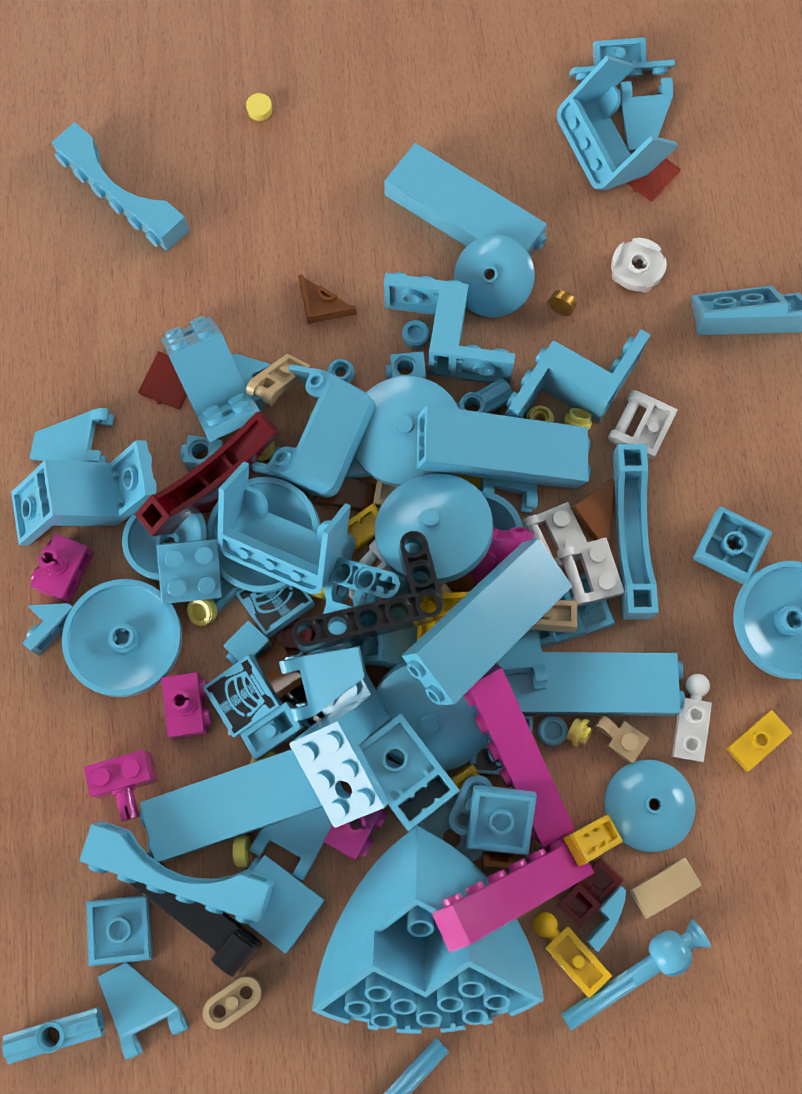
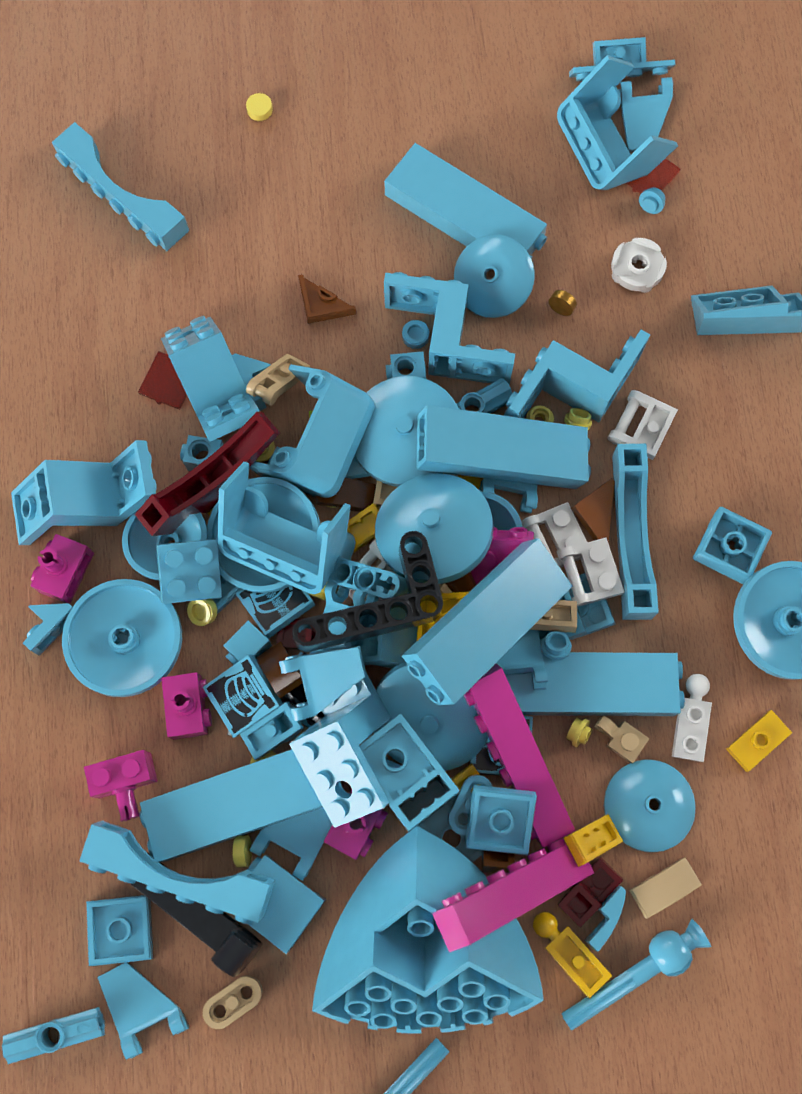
medium azure flag [30,408,115,463] -> none
medium azure plate [327,359,355,383] -> none
medium azure tile [537,716,568,747] -> none
none -> medium azure plate [541,631,572,660]
none -> medium azure plate [639,187,665,214]

